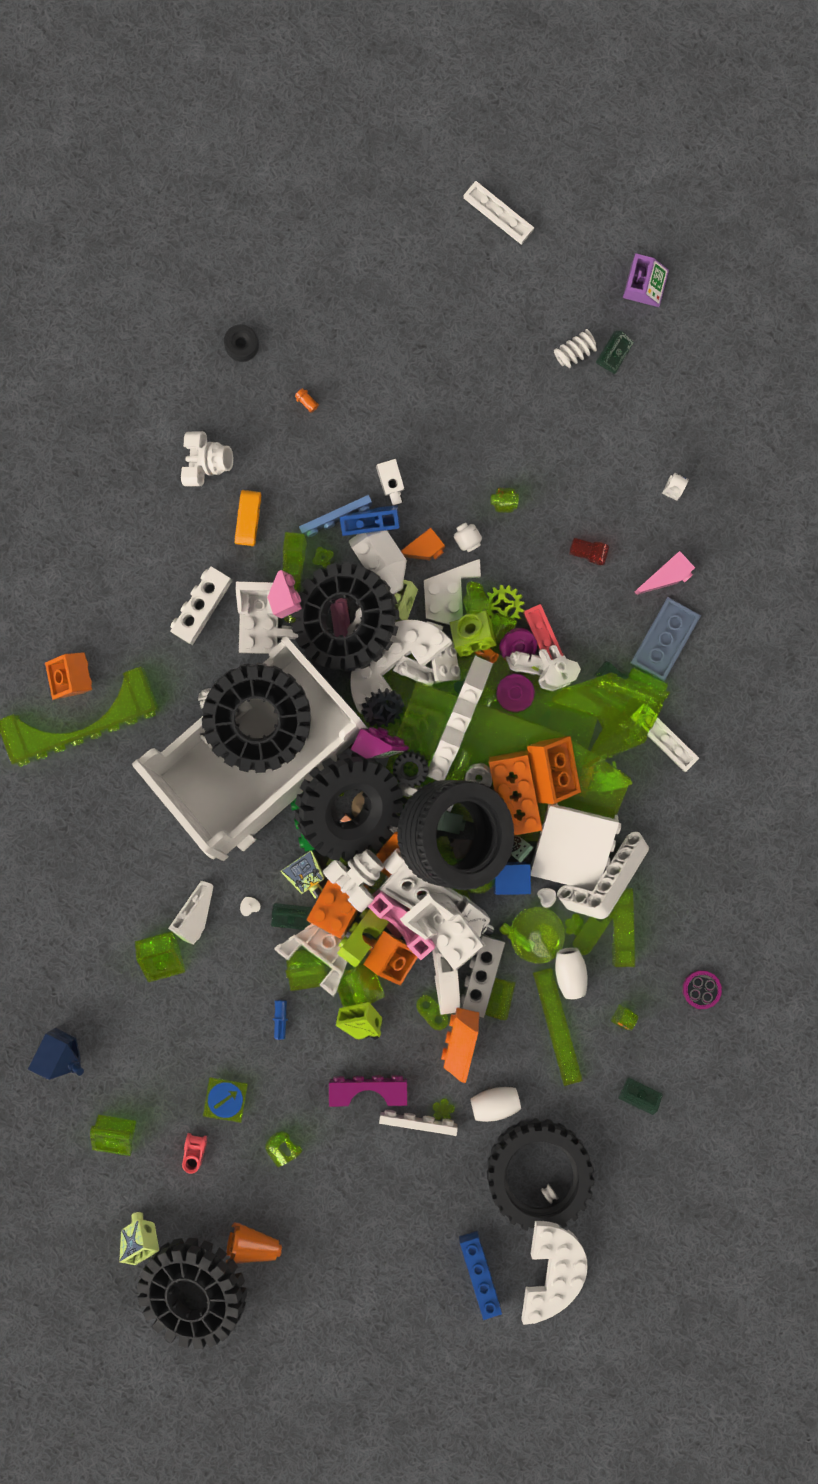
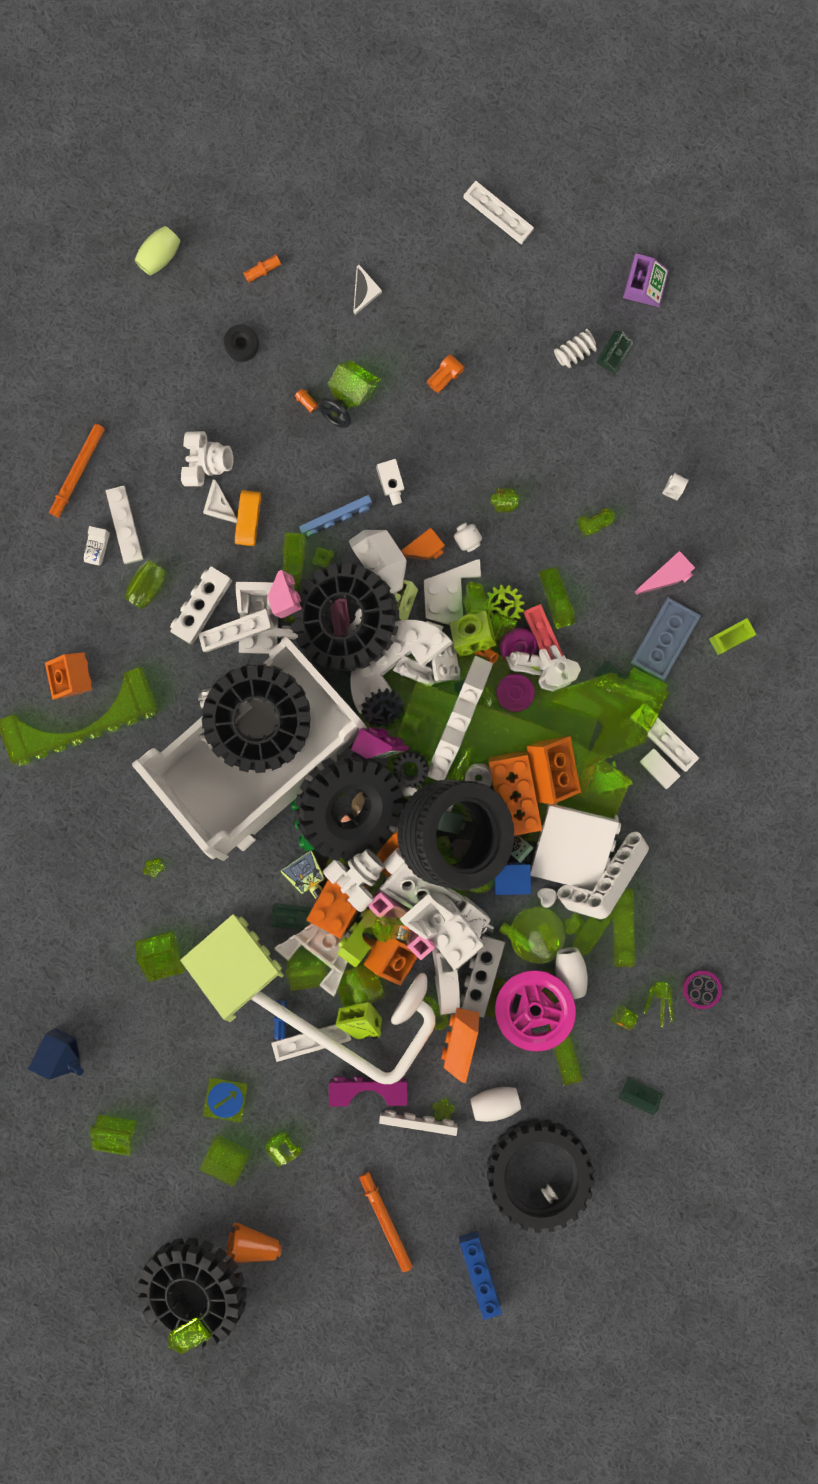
yellowish green torso [119,1212,159,1265] -> none
white slope [168,881,213,945] -> none
coral piece [182,1133,207,1174] -> none
white piece [240,897,261,916] -> none
blue slope [340,505,400,536] -> none
white plate [521,1221,587,1325] -> none
clear red piece [569,538,610,565] -> none
none -> orange axle [49,424,105,518]
none -> white leg [84,526,110,566]
none -> white plate [106,486,144,564]
none -> clear neon green piece [124,560,167,610]
none -> yellowish green piece [135,226,181,276]
none -> clear neon green plant [143,858,165,878]
none -> clear neon green slope [168,1317,211,1354]
none -> yellowish green panel [180,914,284,1022]
none -> white plate [198,609,274,652]
none -> clear neon green slope [199,1134,251,1187]
none -> white tile [203,480,237,523]
none -> orange pin [243,254,282,283]
none -> white piece [251,973,435,1084]
none -> white plate [271,1024,352,1062]
none -> clear neon green piece [318,359,382,428]
none -> tile [354,265,382,315]
none -> orange axle [359,1172,412,1272]
none -> clear neon green leg [372,917,411,942]
none -> orange piece [427,354,465,394]
none -> dark pink gear [495,970,576,1051]
none -> clear neon green slope [538,567,575,629]
none -> clear neon green leg [576,508,615,538]
none -> white tile [639,748,680,789]
none -> clear neon green plant [643,981,674,1028]
none -> lime panel [709,618,756,655]

